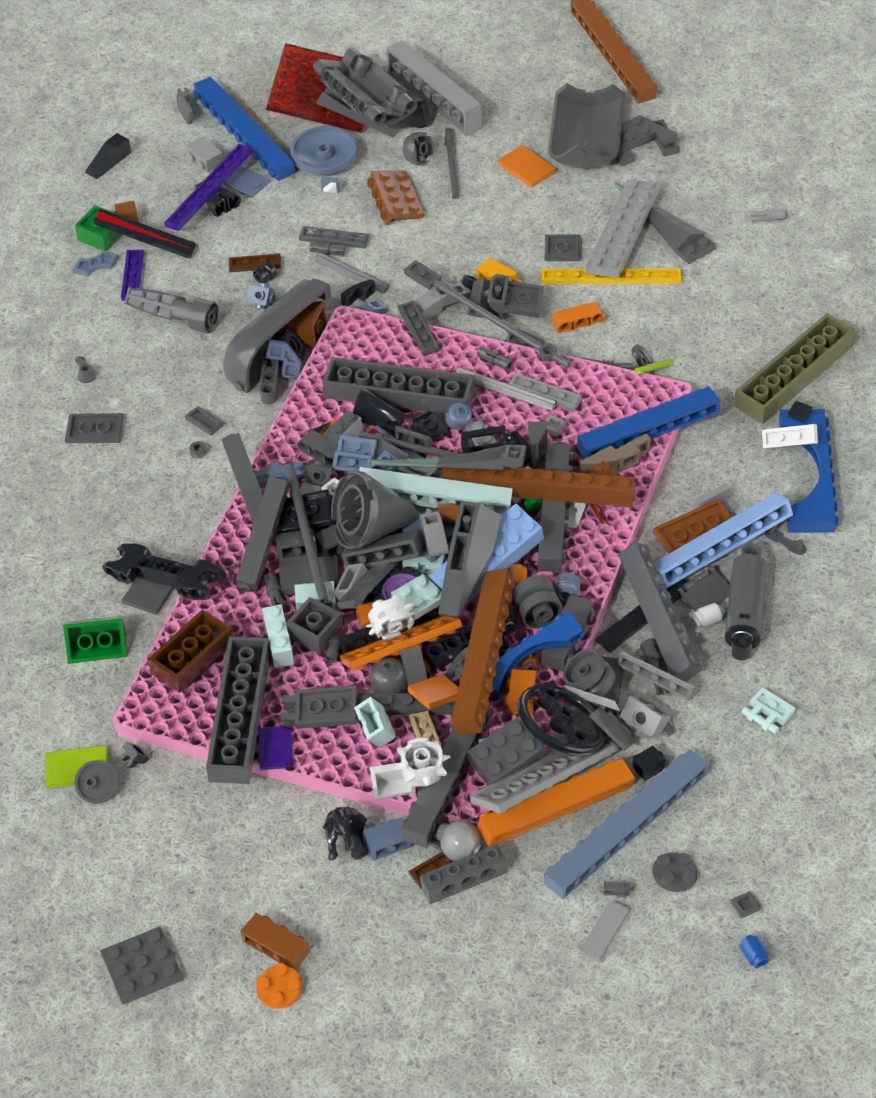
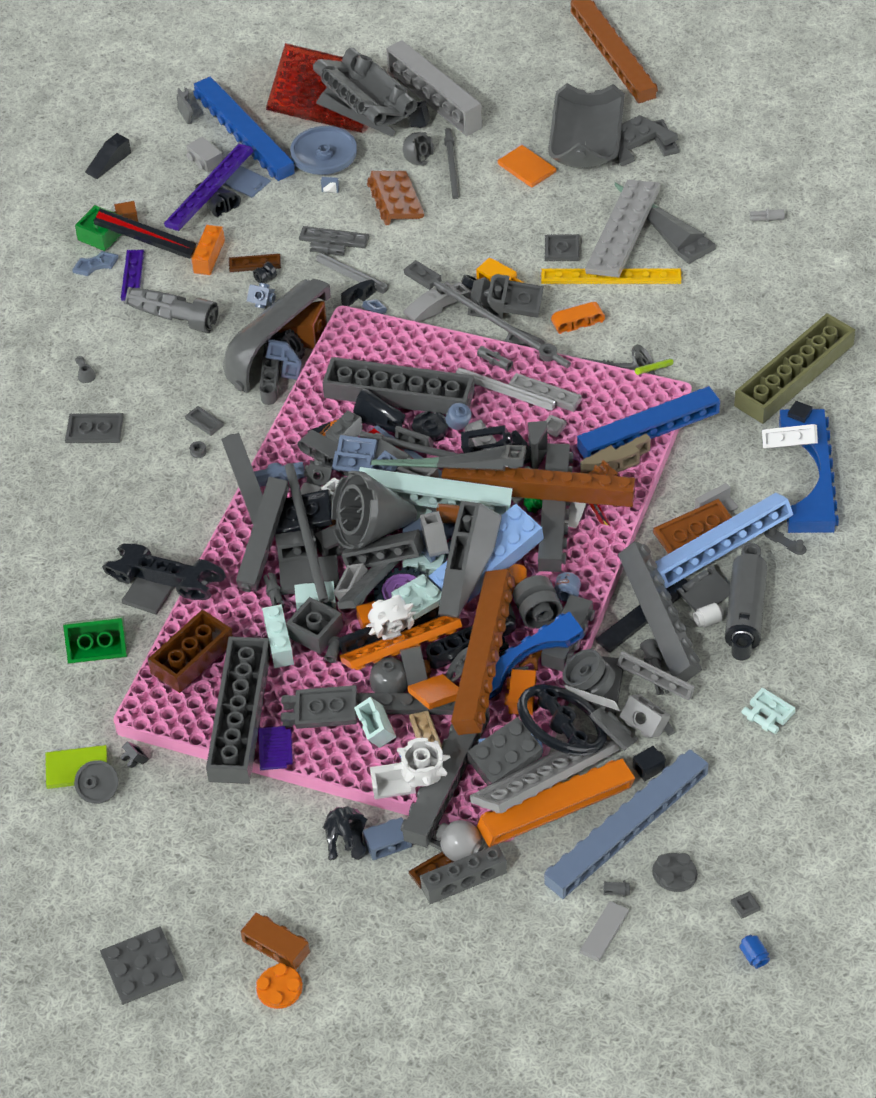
dark grey tile [398,301,440,356] -> none
none -> orange brick [192,225,225,275]

